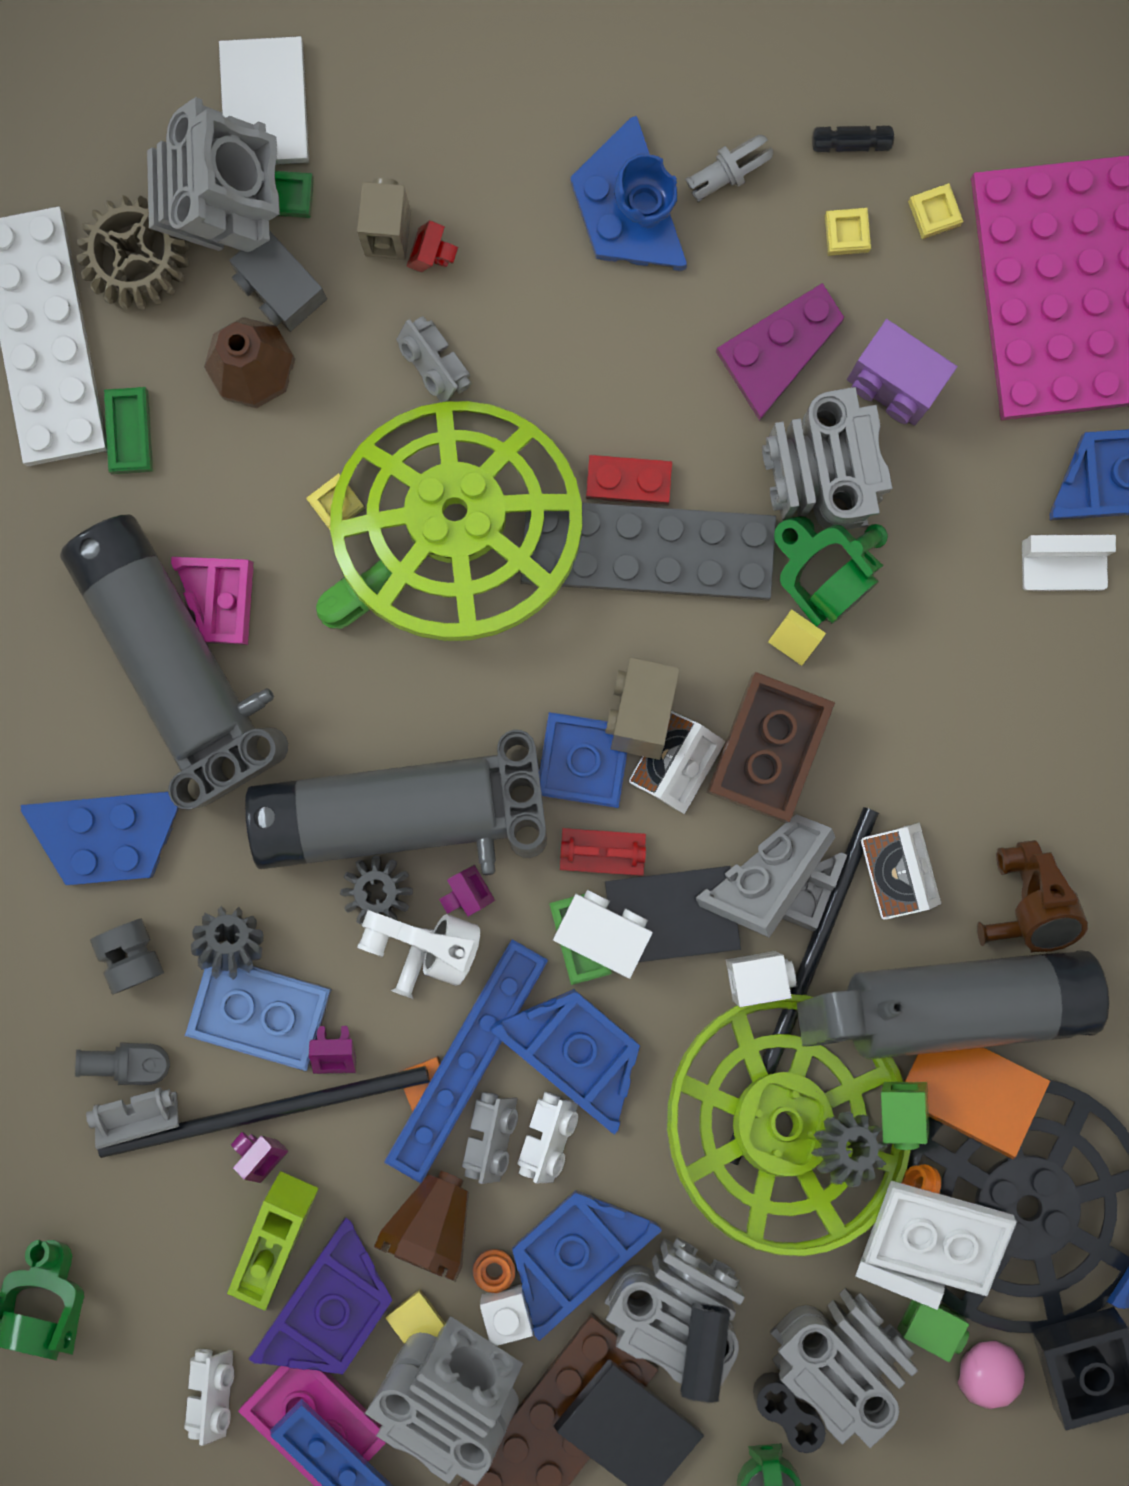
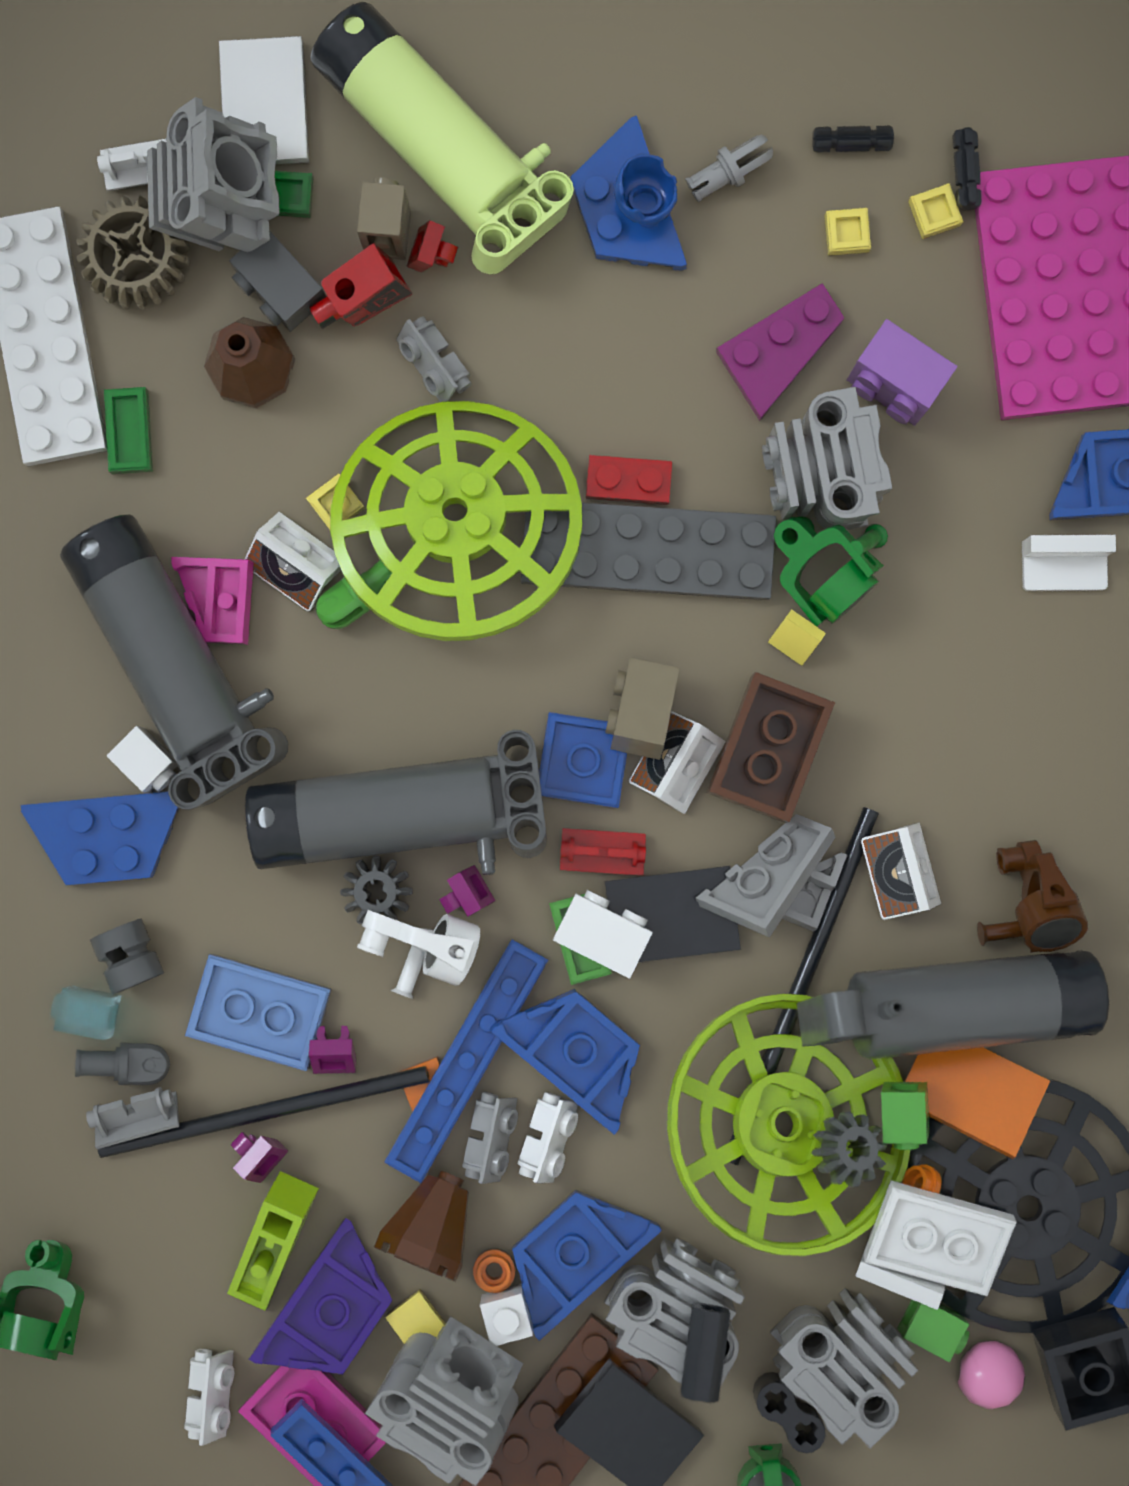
dark grey gear [191,906,263,980] -> none
white brick [726,951,796,1007] -> none
none -> clear light blue brick [51,985,121,1040]
none -> white hinge [97,139,166,191]
none -> white brick [107,726,178,793]
none -> white panel [245,512,341,611]
none -> yellowish green piece [310,1,574,274]
none -> red torso [310,243,412,329]
none -> black axle [953,127,982,211]

